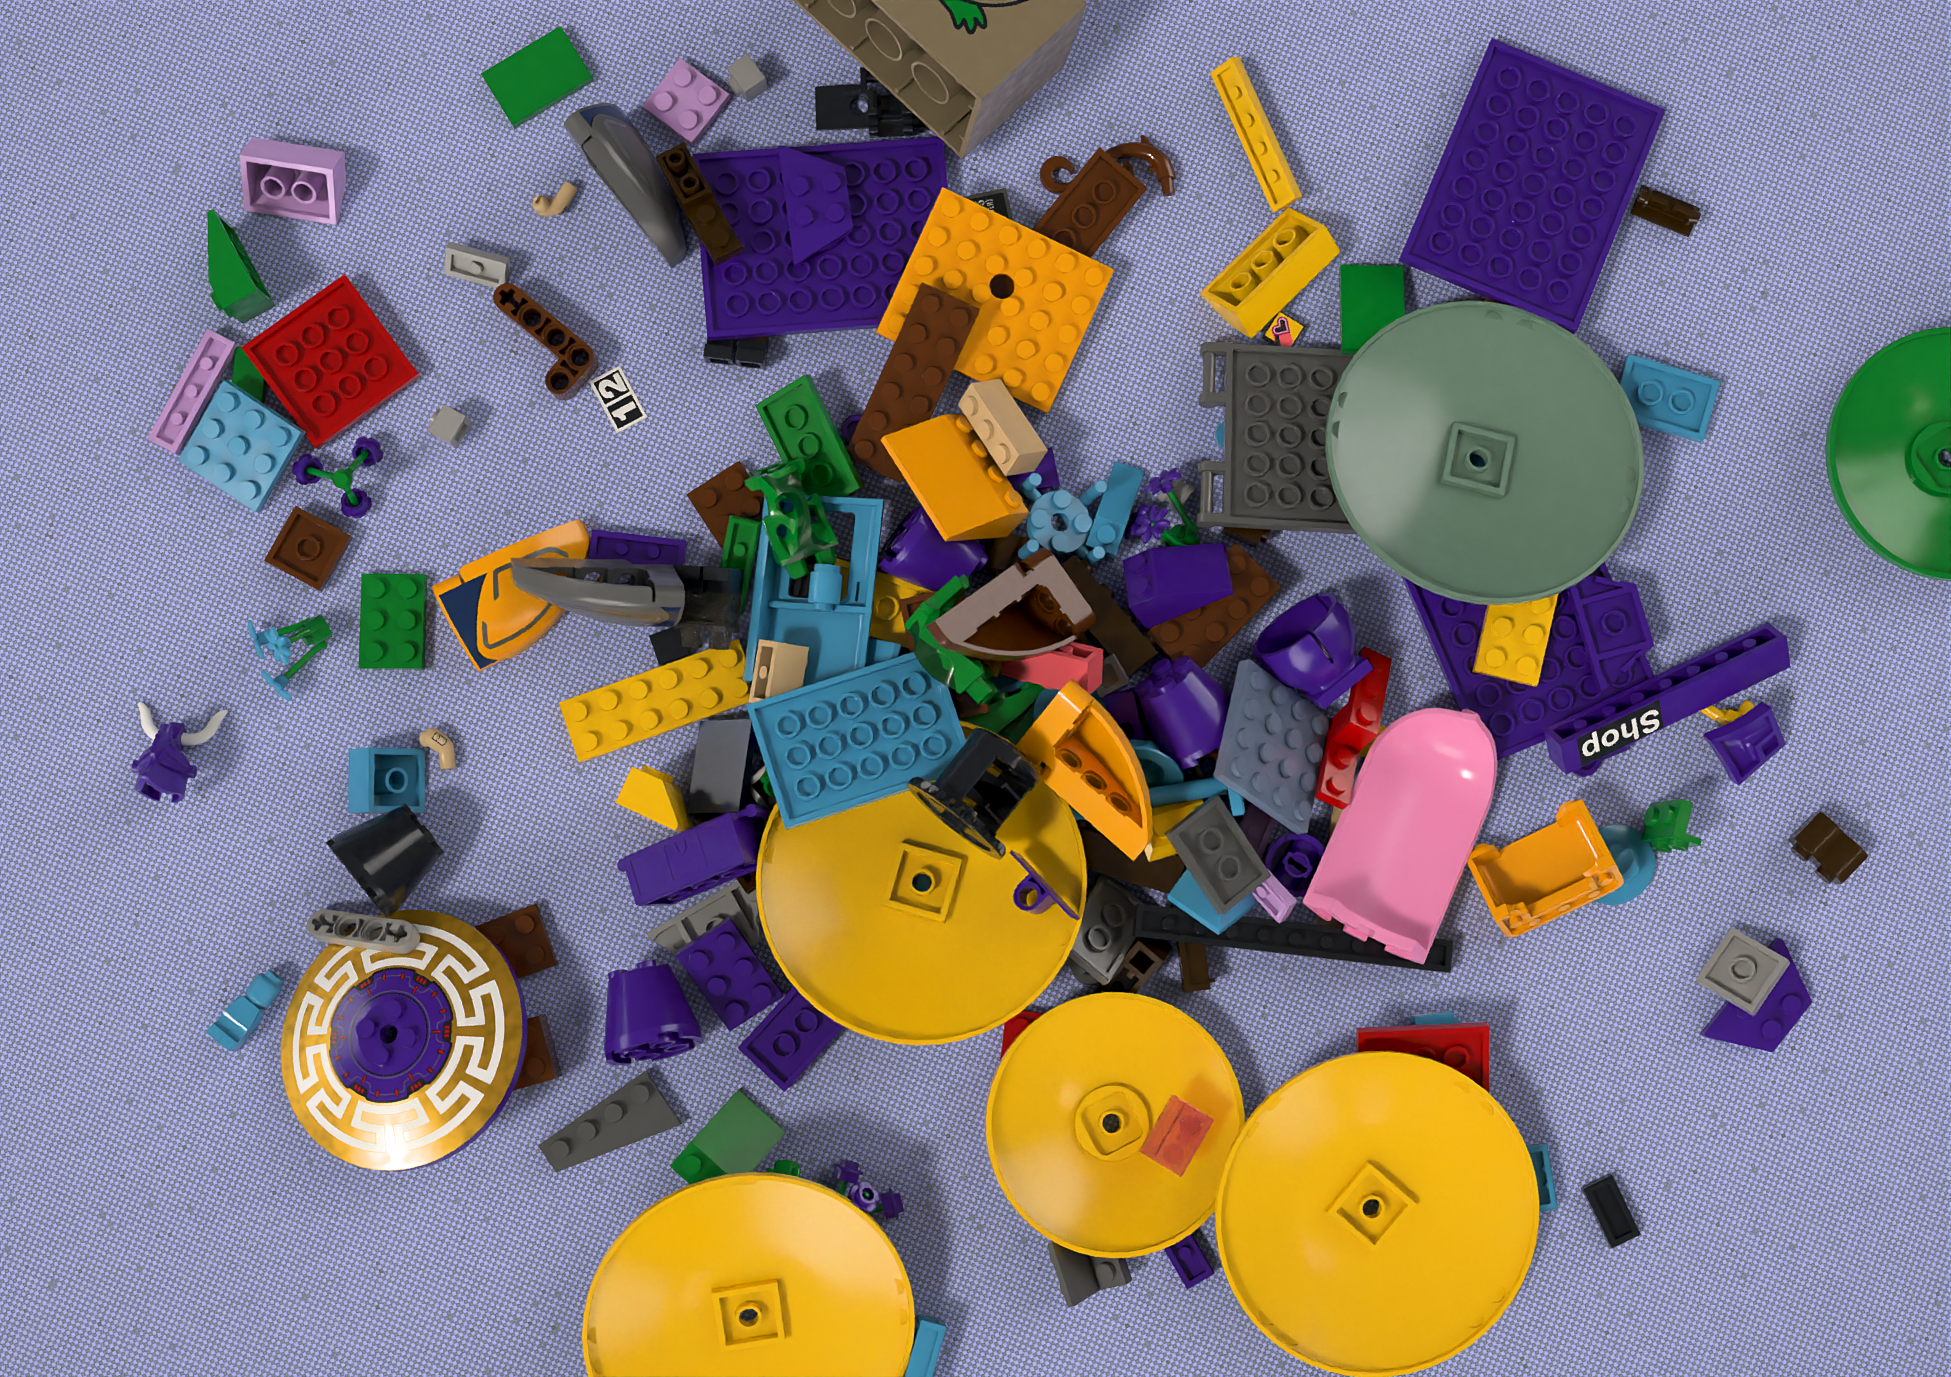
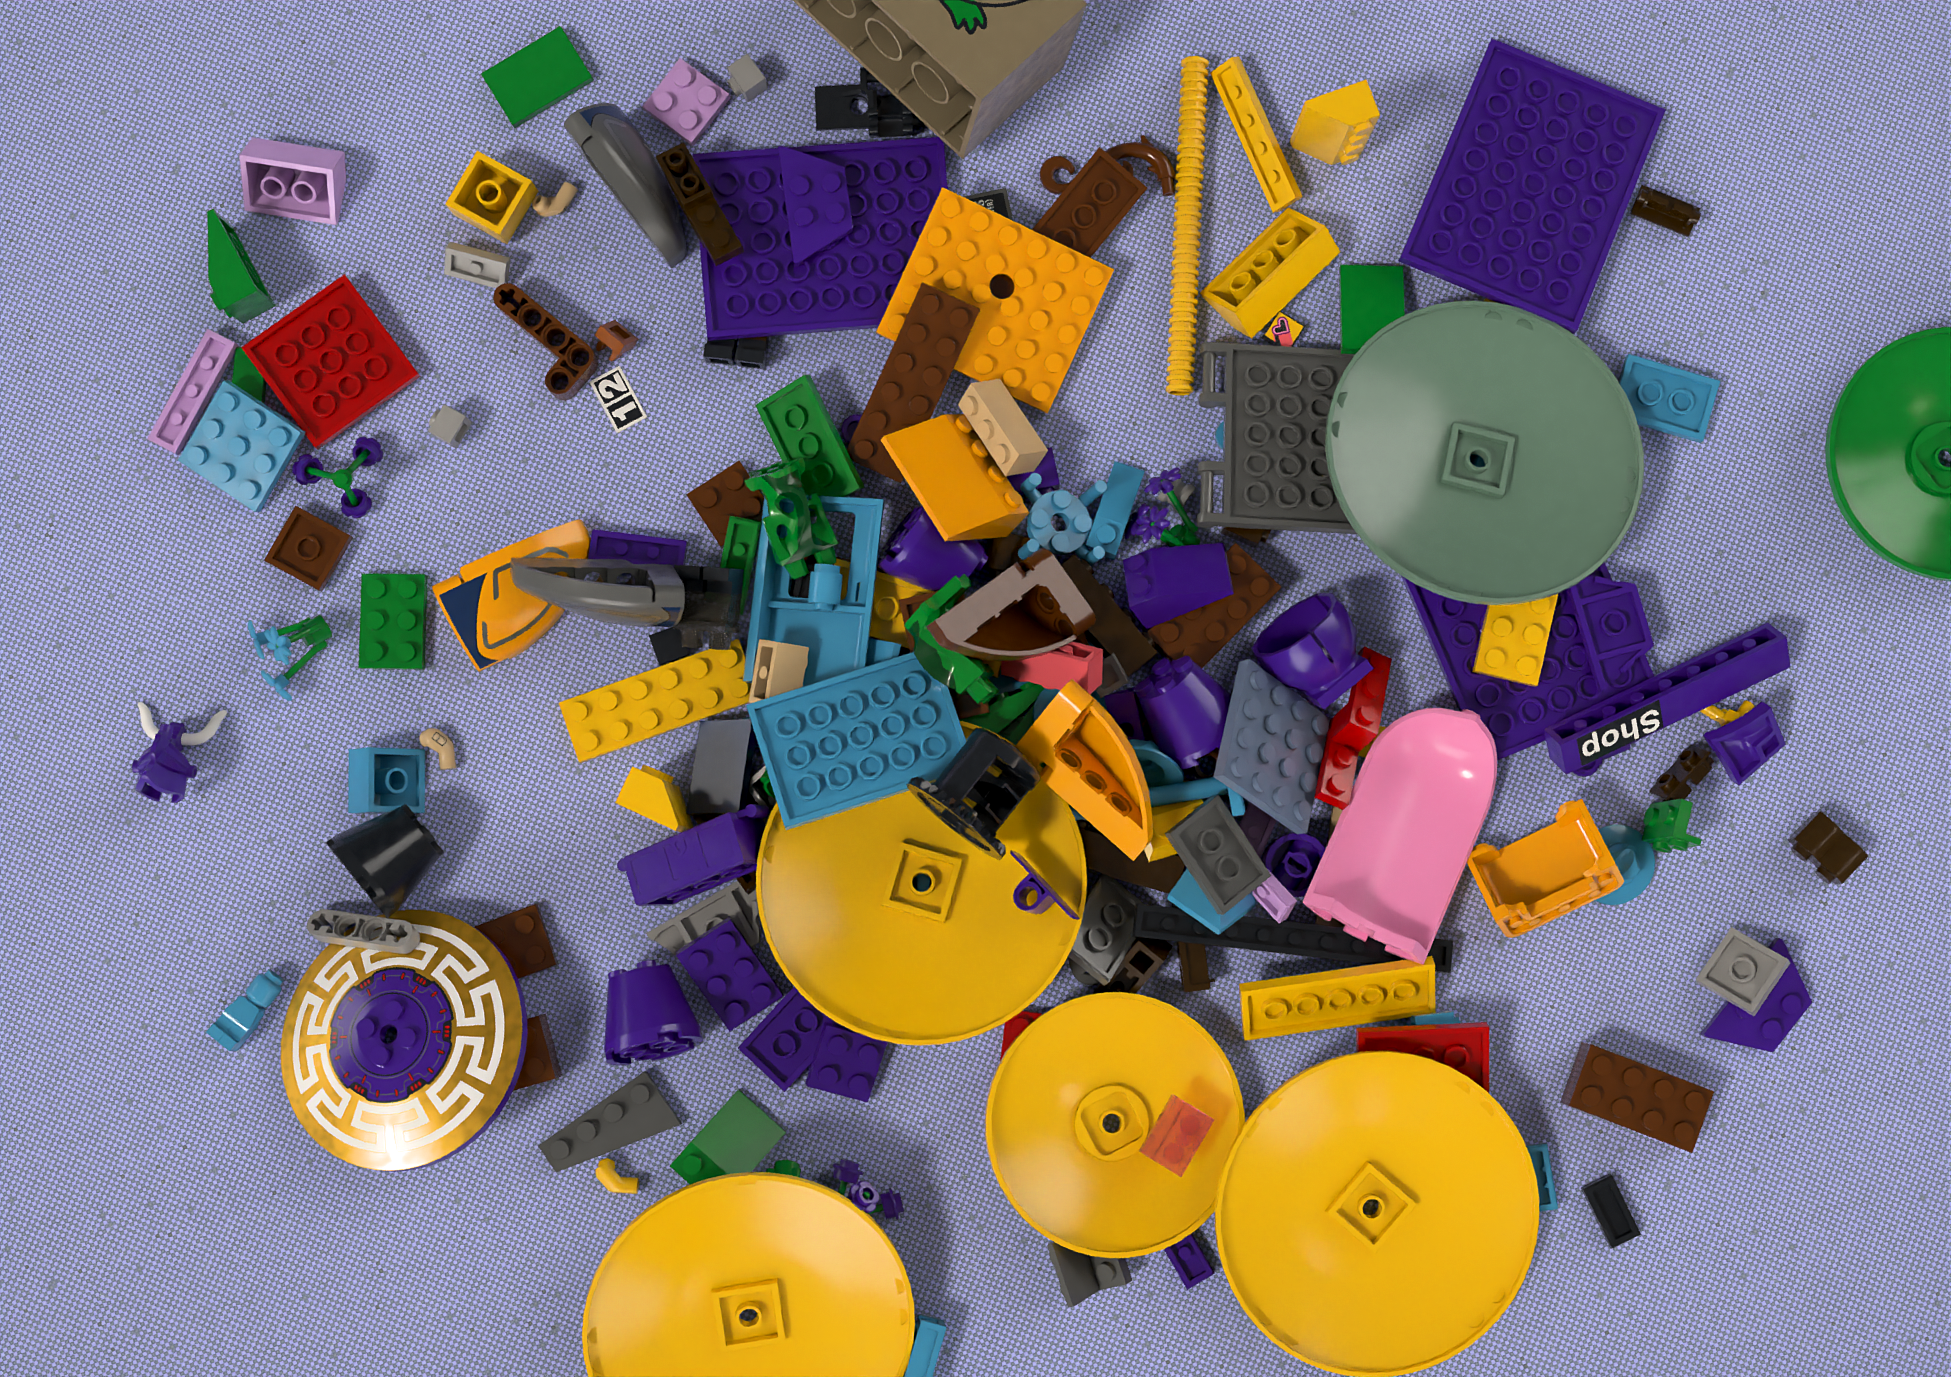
none -> yellow brick [445,150,539,244]
none -> dark orange tile [595,320,639,362]
none -> yellow arm [595,1158,639,1194]
none -> dark purple plate [805,1022,887,1103]
none -> yellow piece [1166,56,1209,395]
none -> yellow plate [1239,956,1436,1041]
none -> yellow slope [1289,79,1380,165]
none -> reddish brown piece [1560,1042,1714,1153]
none -> dark brown hinge [1649,745,1714,802]

